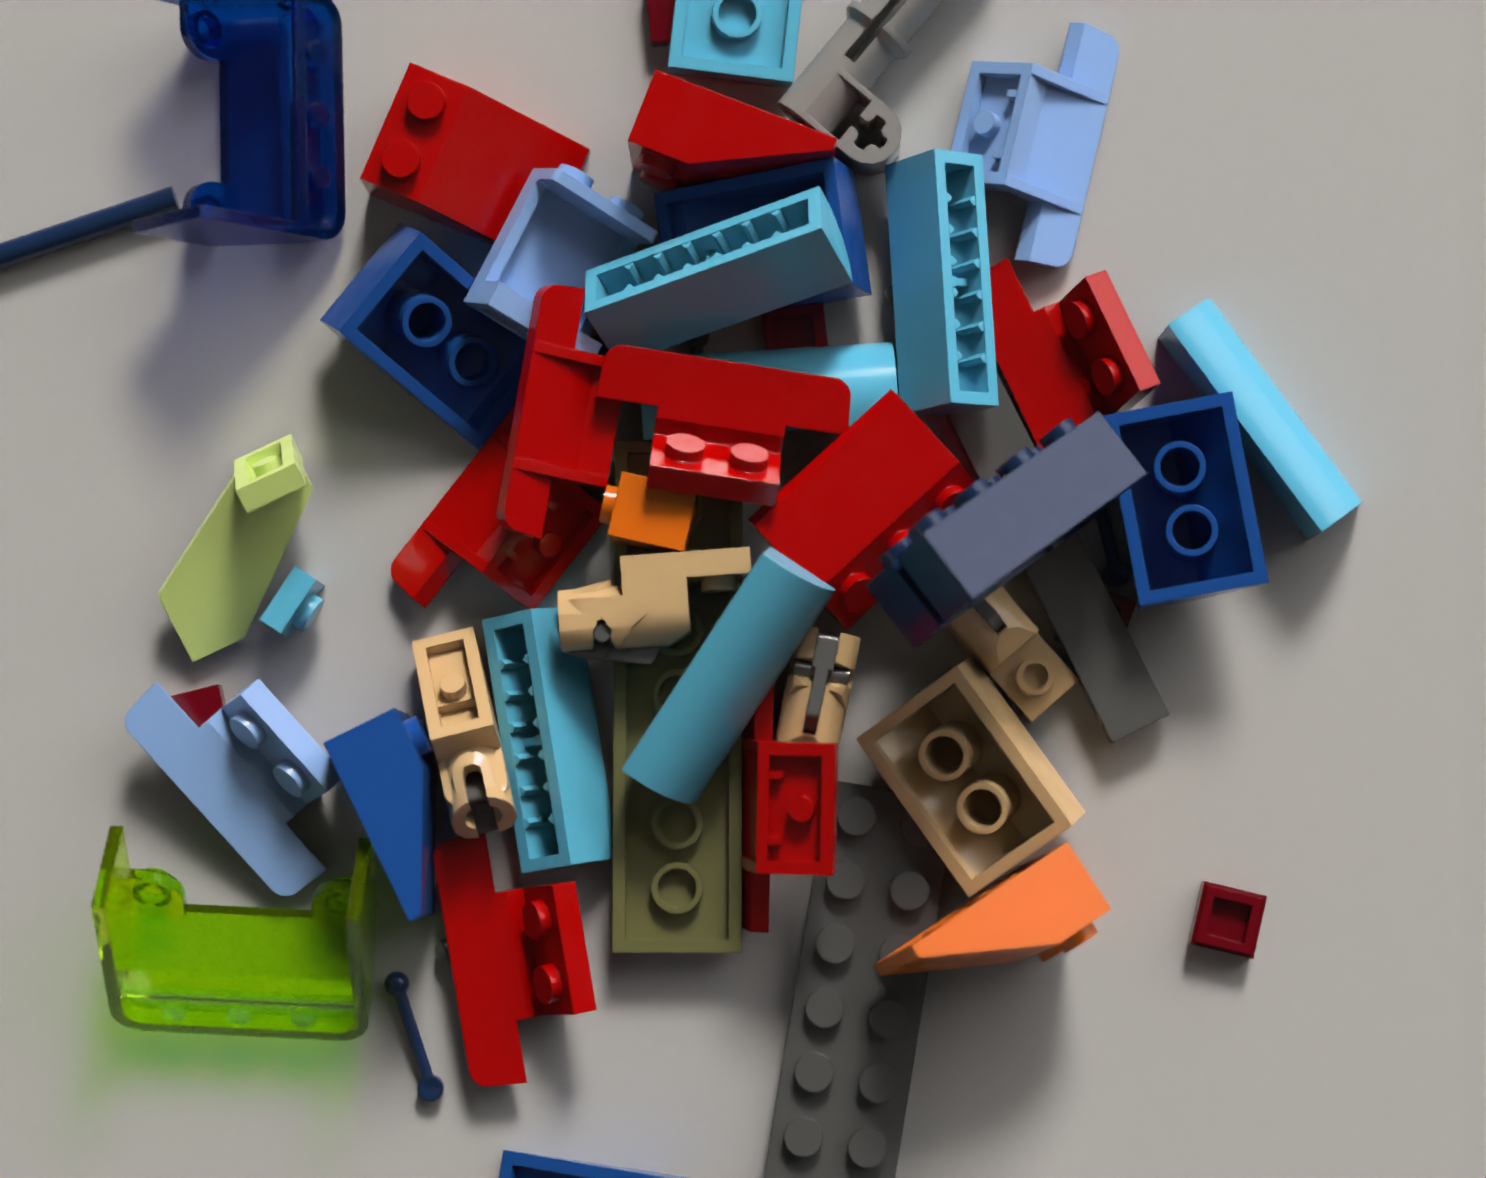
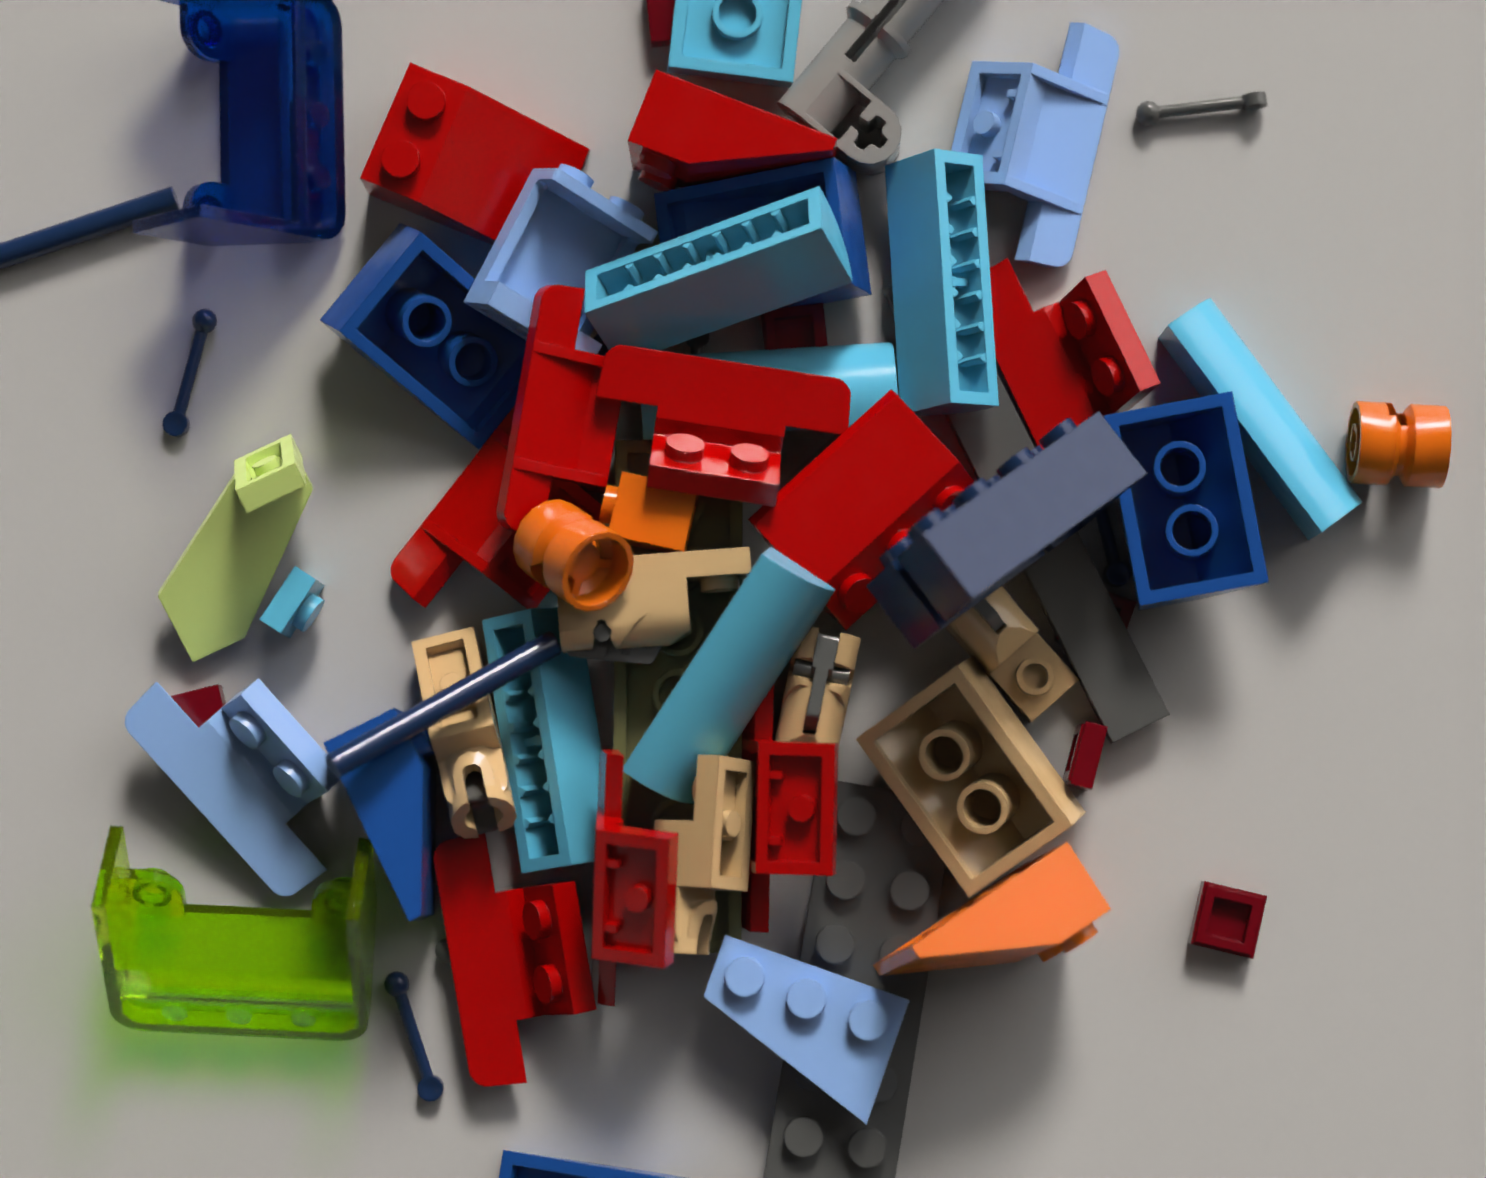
none -> dark blue hinge [163,309,217,437]
none -> dark blue bar [326,631,562,778]
none -> orange wheel [513,499,634,612]
none -> red plate [591,750,679,1007]
none -> tan plate [653,755,756,955]
none -> light blue wing [703,934,909,1125]
none -> dark red tile [1062,721,1108,791]
none -> dark grey hinge [1136,92,1267,126]
none -> orange wheel [1345,401,1452,489]

